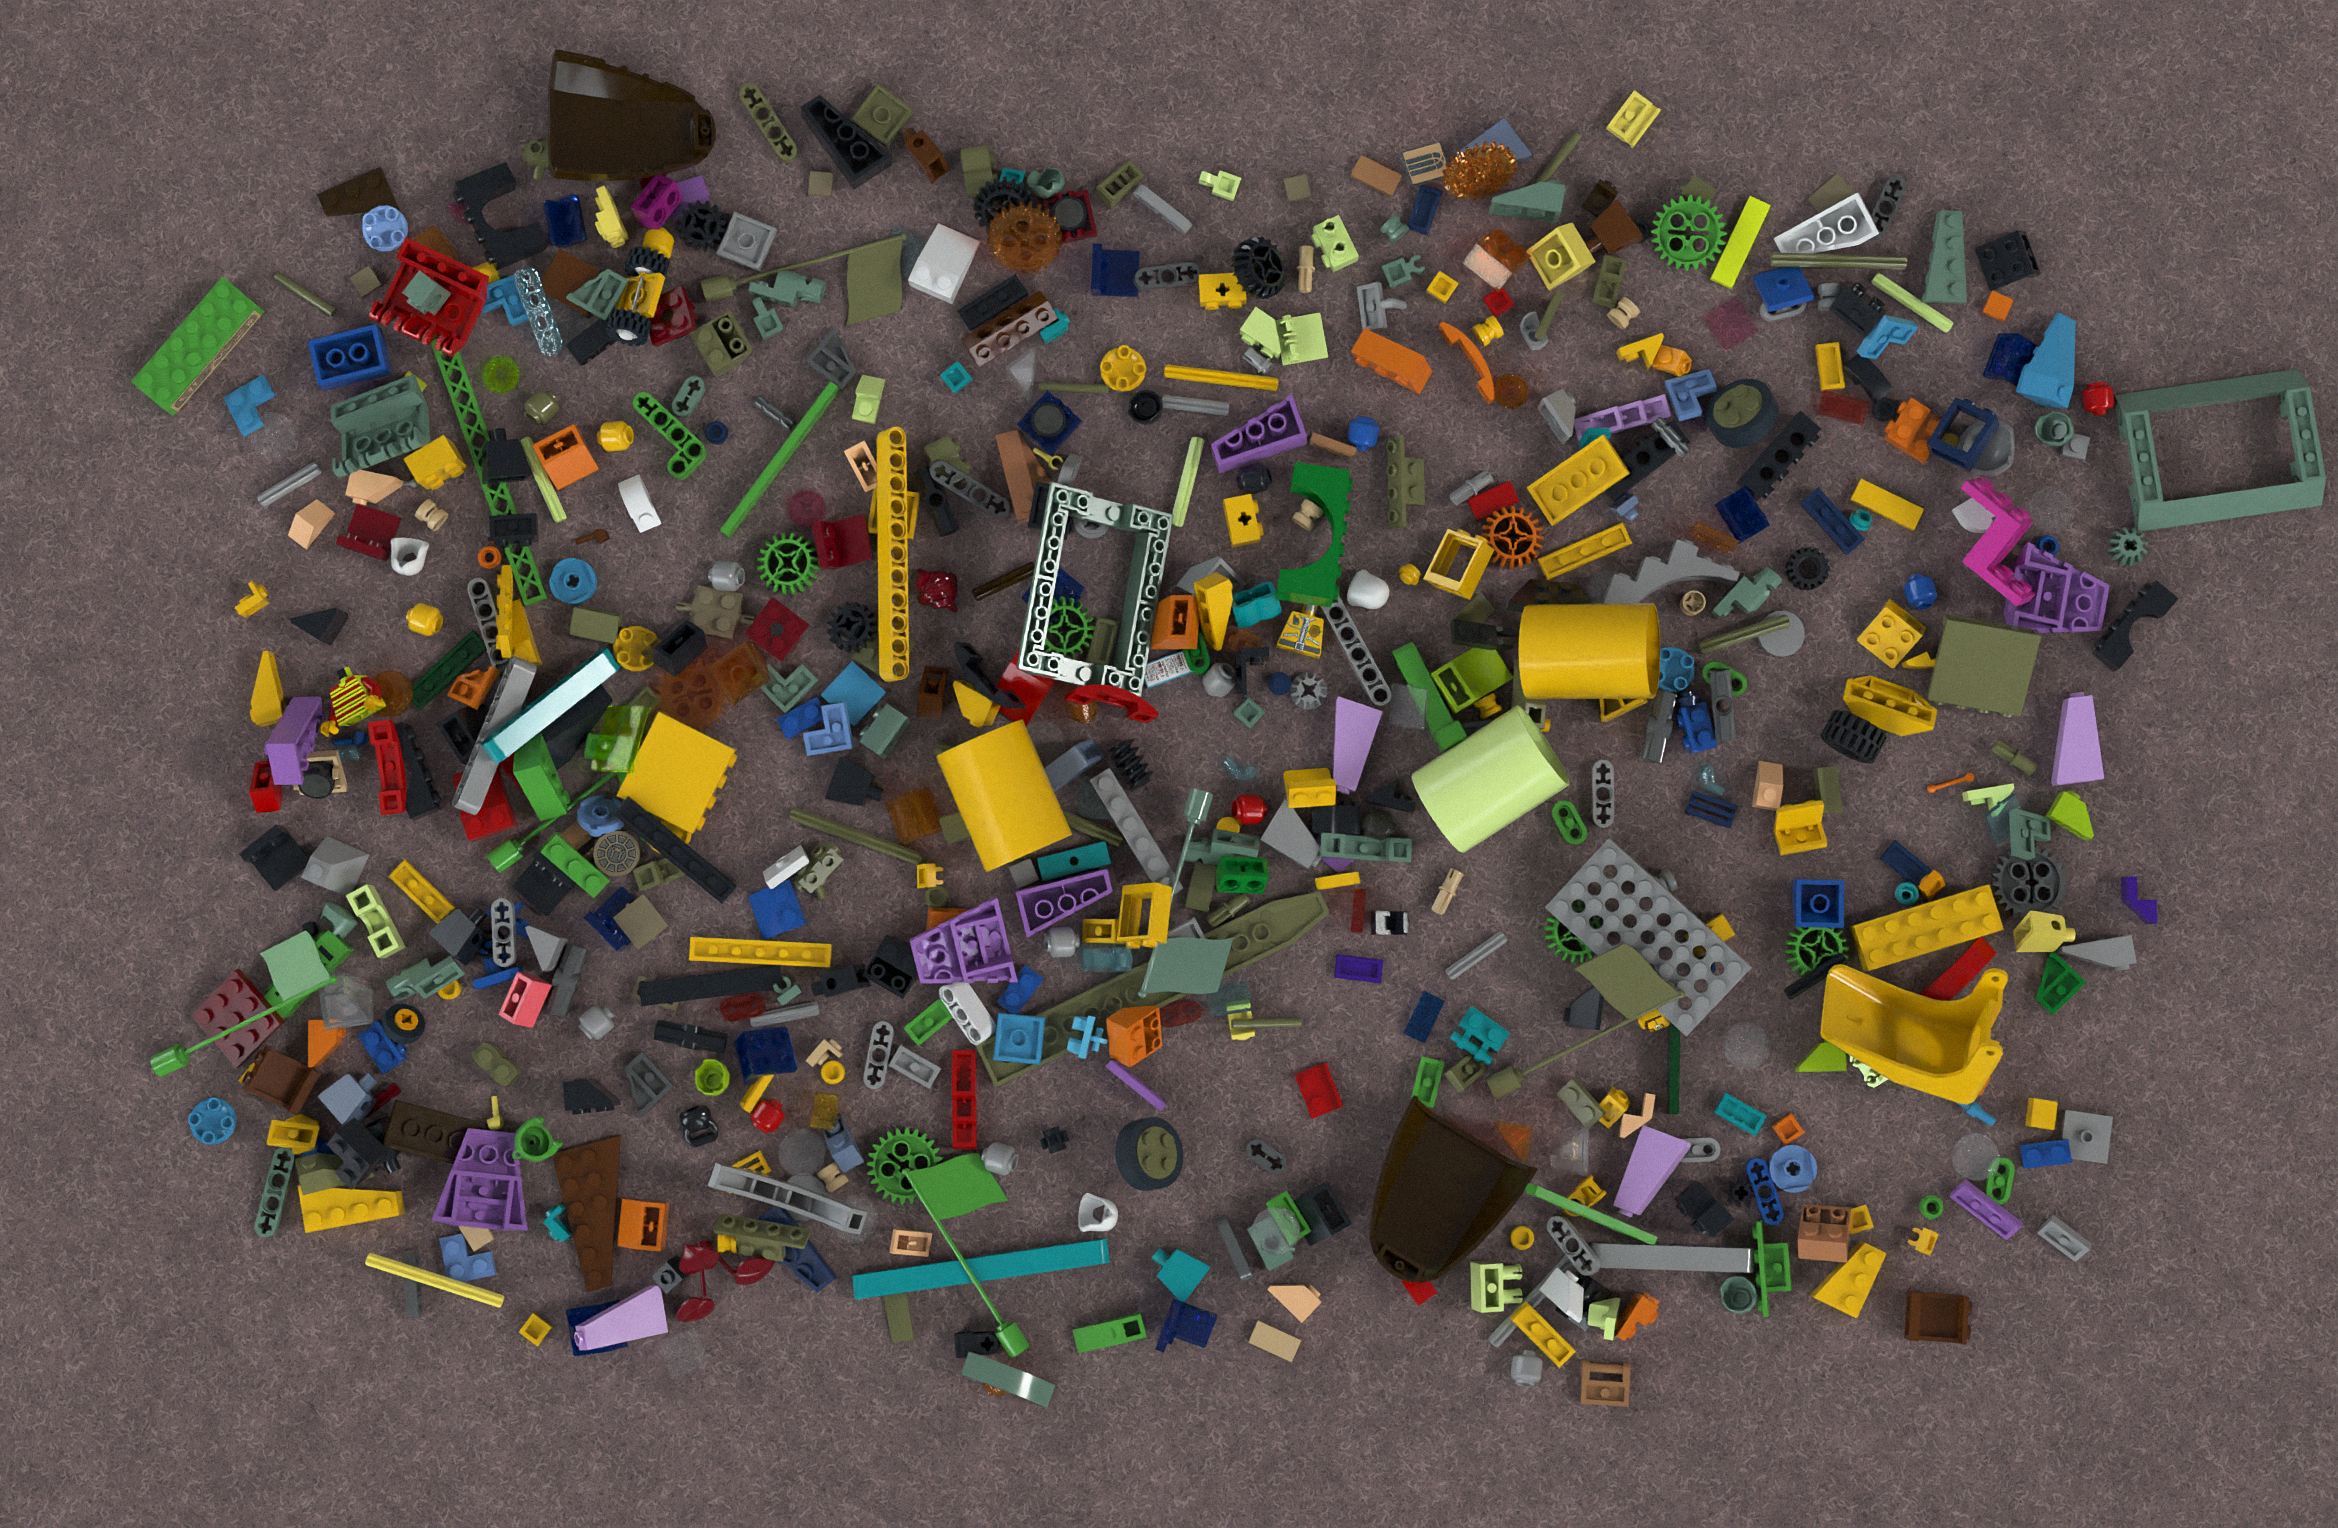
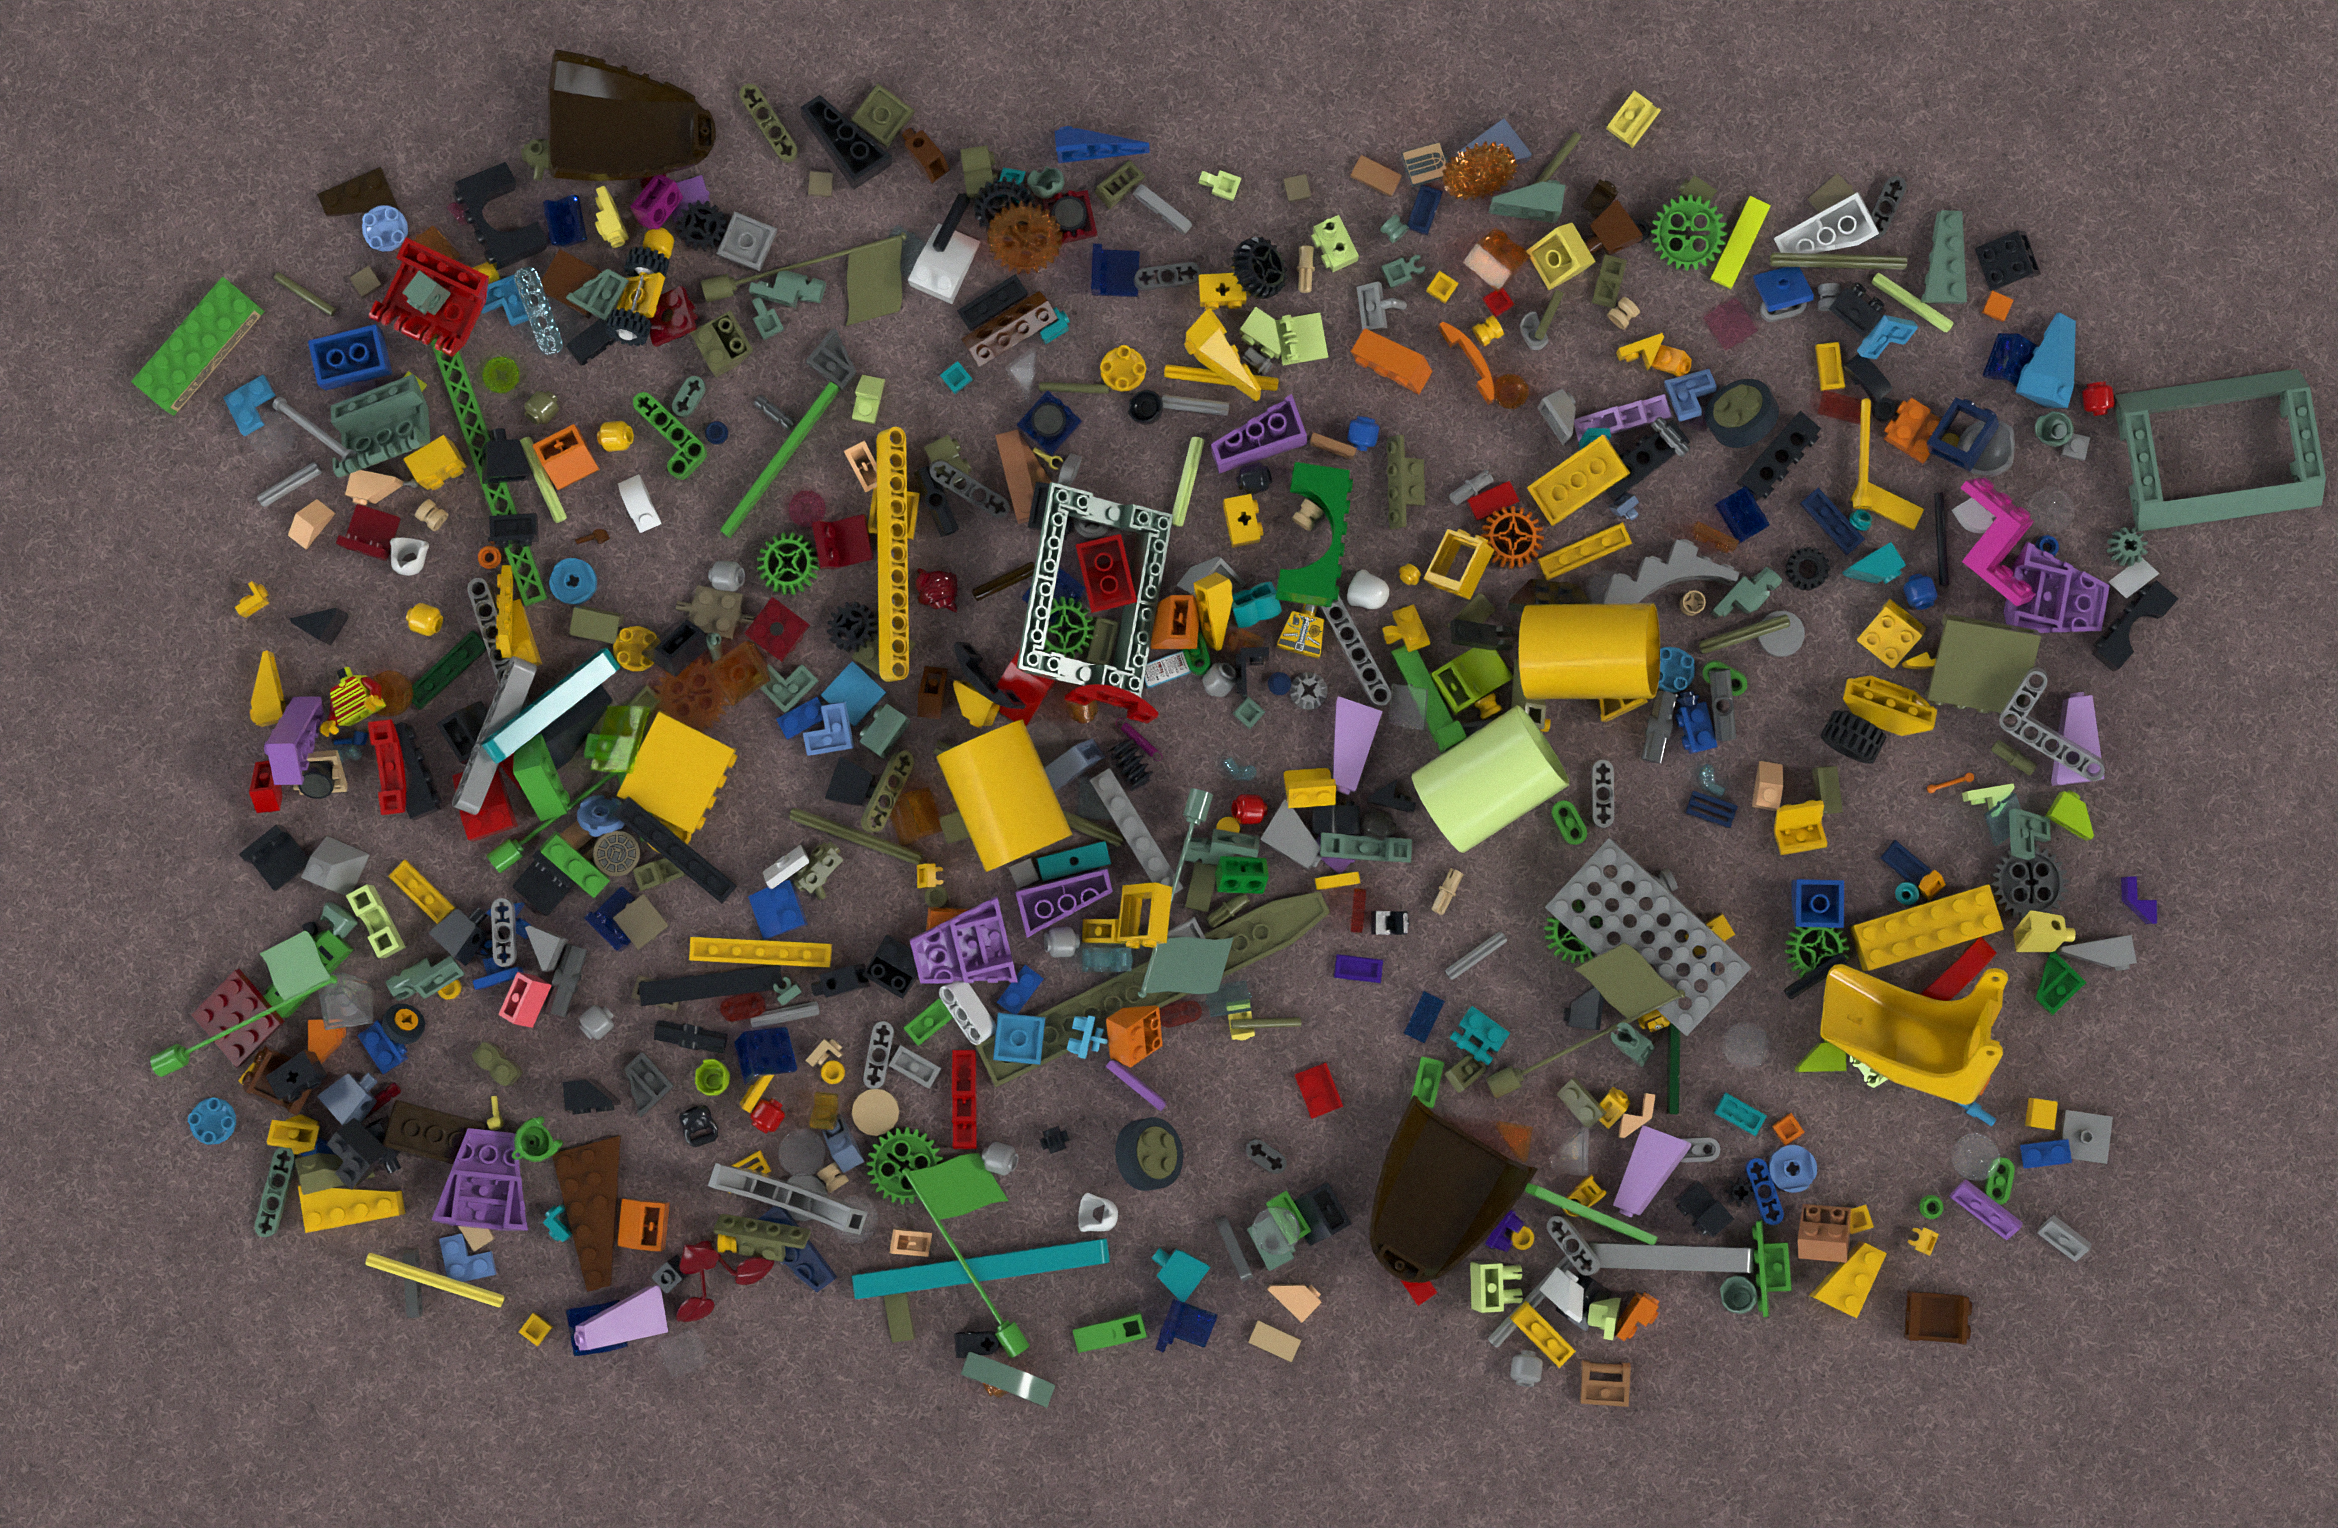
orange wing [447,666,500,710] -> none
none -> black brick [266,1050,328,1103]
none -> light grey bar [273,397,356,461]
none -> sand green arm [706,632,724,664]
none -> tan tile [852,1089,900,1136]
none -> olive beam [861,751,914,833]
none -> black axle [932,193,970,252]
none -> blue wedge [1055,126,1150,164]
none -> red slope [1076,534,1137,613]
none -> magenta piece [1116,718,1163,761]
none -> yellow wedge [1184,308,1261,402]
none -> yellow plate [1382,604,1430,653]
none -> dark purple hips [1485,1210,1525,1252]
none -> sand green plate [1611,1022,1655,1067]
none -> teal slope [1842,542,1906,584]
none -> yellow piece [1853,398,1872,510]
none -> black bar [1934,492,1949,586]
none -> light grey beam [1999,667,2105,781]
none -> white sticker [2109,558,2160,599]

